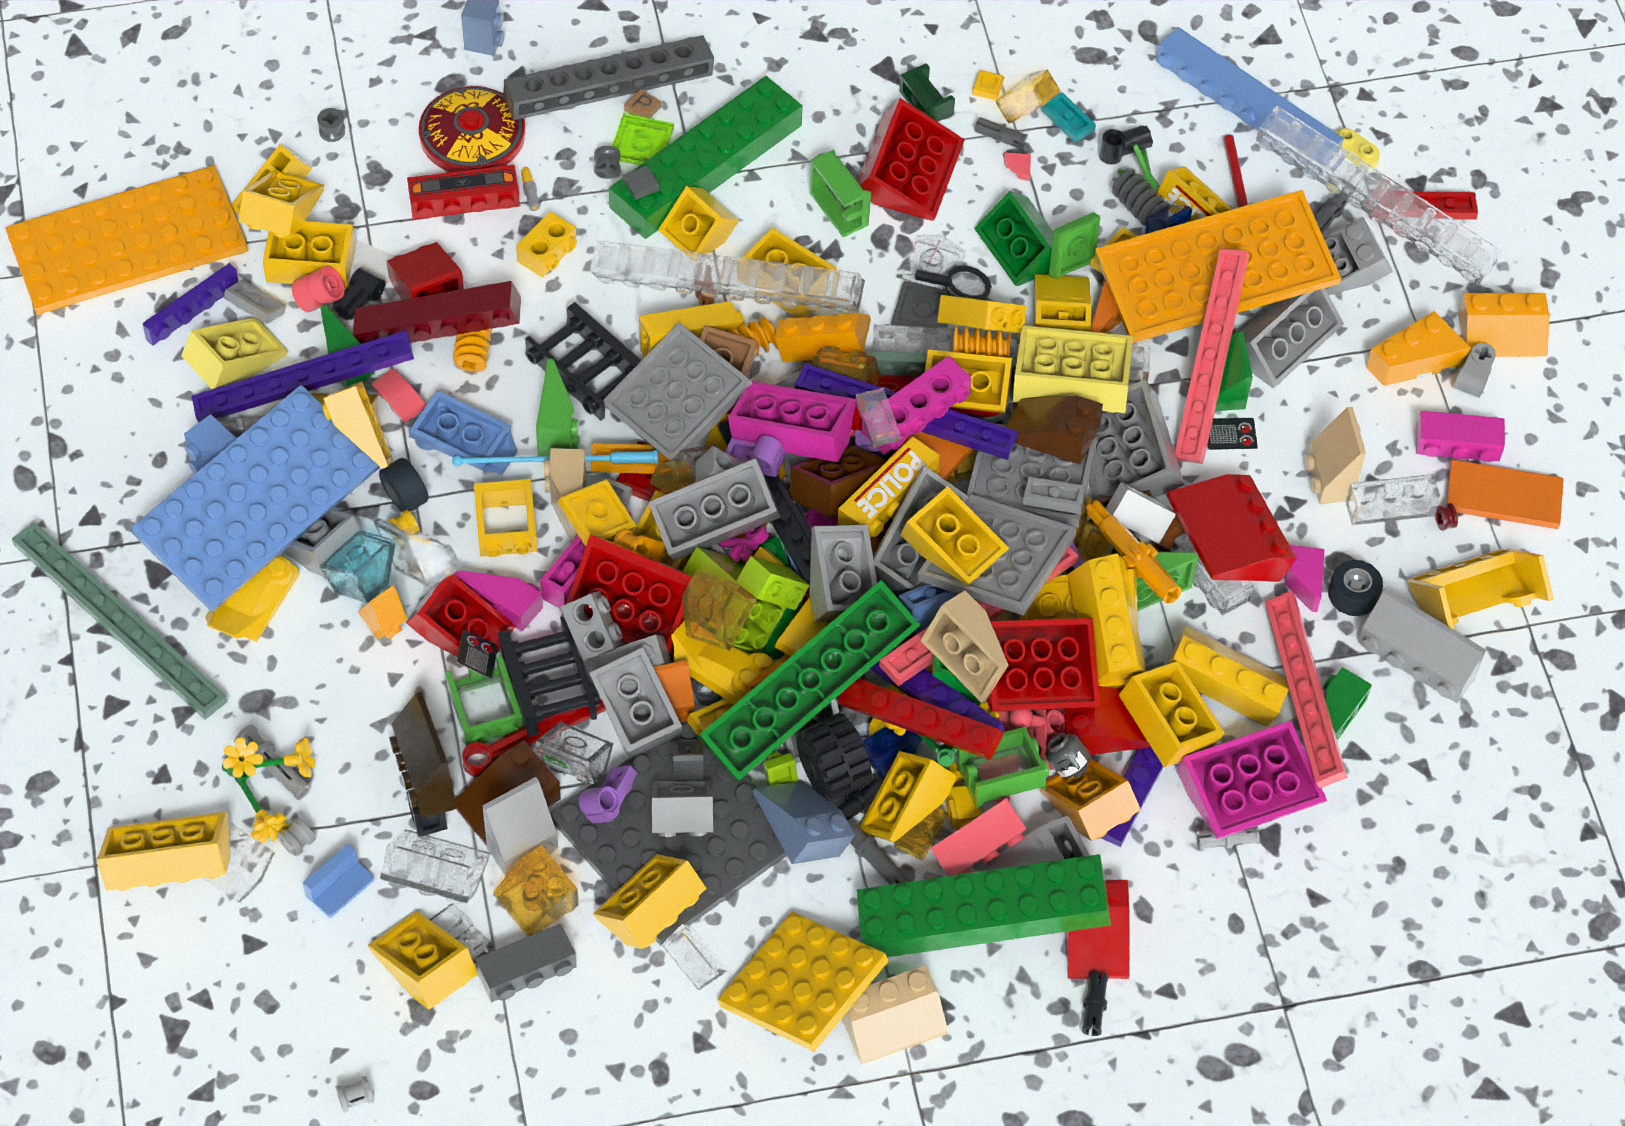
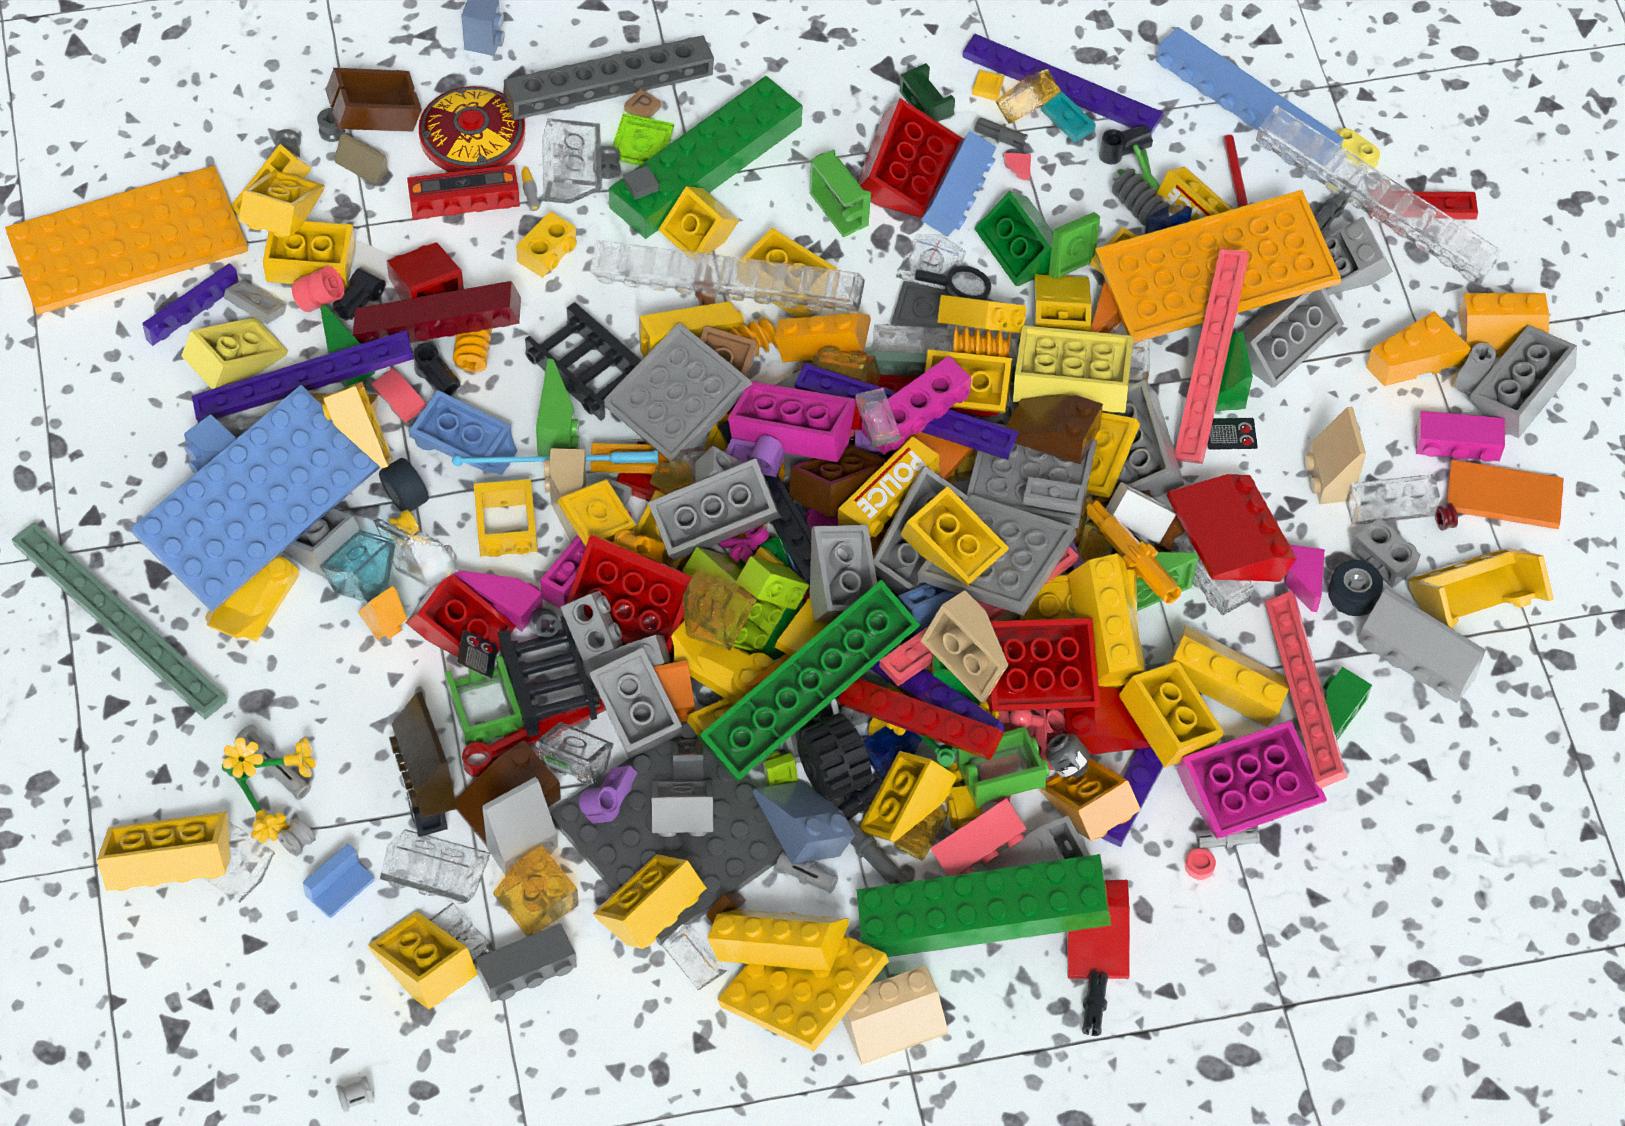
none -> dark grey wheel [273,129,301,157]
none -> reddish brown piece [325,68,422,132]
none -> dark tan slope [334,132,388,185]
none -> black piece [414,343,460,396]
none -> black axle [528,608,562,637]
none -> clear slope [542,118,602,204]
none -> reddish brown tile [706,893,746,923]
none -> yellow slope [707,909,849,971]
none -> light grey pin [776,852,838,894]
none -> medium blue brick [921,131,997,237]
none -> dark purple plate [963,34,1163,136]
none -> yellow plate [1086,412,1140,498]
none -> coral tile [1185,848,1216,880]
none -> light grey brick [1351,518,1421,588]
none -> light grey slope [1470,325,1577,439]

